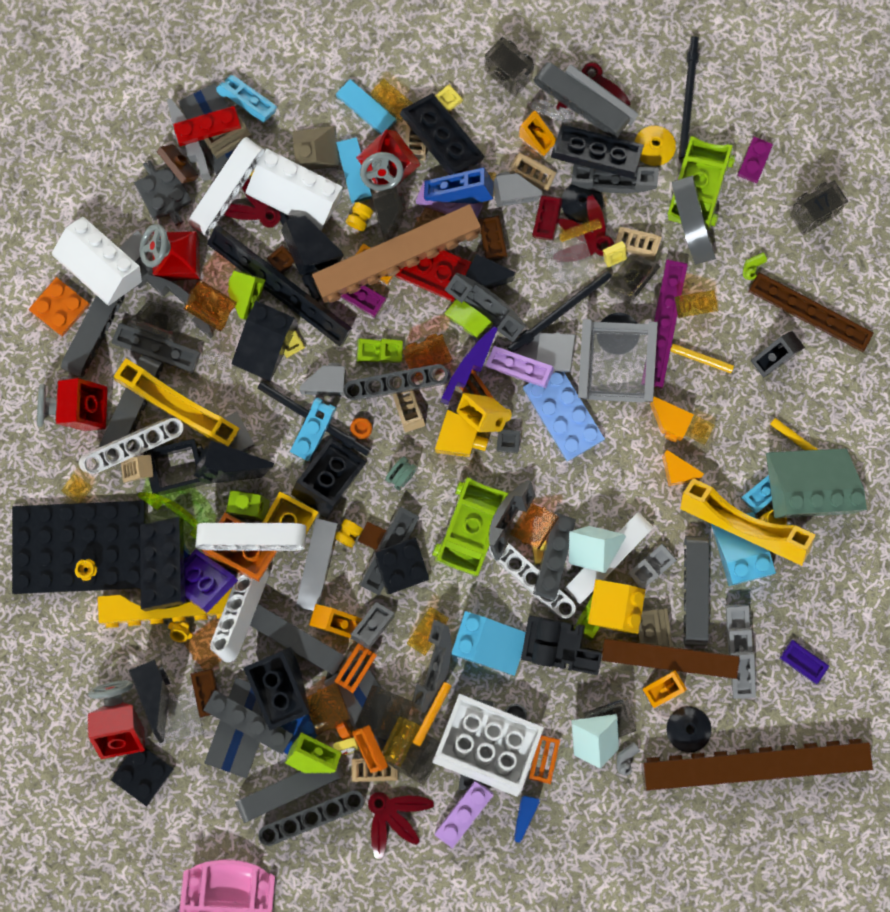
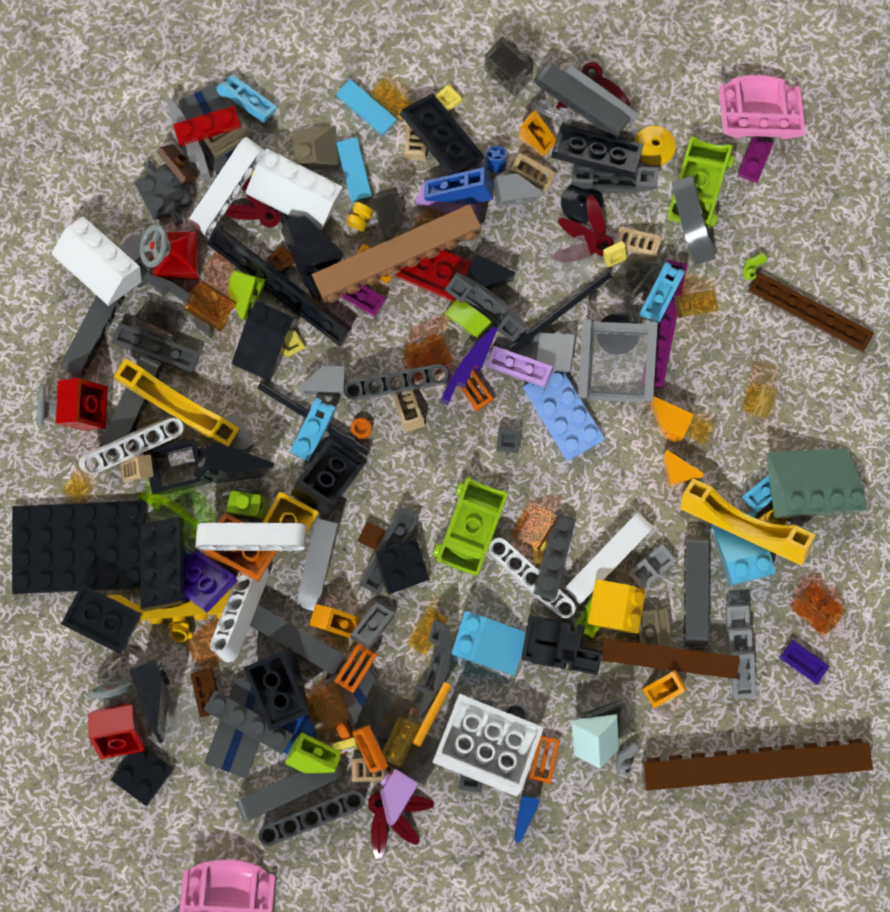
orange plate [28,277,90,337] -> none
yellow plate [75,559,97,581] -> none
yellow wheel [335,519,363,548] -> none
piece [356,129,421,192] -> none
lime slope [356,338,403,363] -> none
sand green wheel [385,456,418,491] -> none
lavender plate [434,780,494,849] -> none
yellow torso [435,410,489,457] -> none
yellow torso [456,393,512,432] -> none
reddish brown plate [478,215,507,261] -> none
dark grey slope [489,480,535,561] -> none
dark red plate [532,195,563,241] -> none
clear yellow tile [559,218,602,242] -> none
light aqua slope [569,526,626,573] -> none
black dish [666,707,711,752] -> none
yellow bar [670,343,734,374] -> none
black bar [678,36,700,159] -> none
black slope [751,331,805,378] -> none
yellow bar [770,418,818,451] -> none
clear smoke brick [789,180,849,235] -> none
none -> black plate [61,584,143,655]
none -> lavender slope [380,769,418,826]
none -> blue wheel [486,146,507,173]
none -> medium azure plate [639,262,685,324]
none -> bright pink slope [718,75,806,140]
none -> clear yellow piece [742,380,777,419]
none -> clear orange bracket [790,581,846,636]

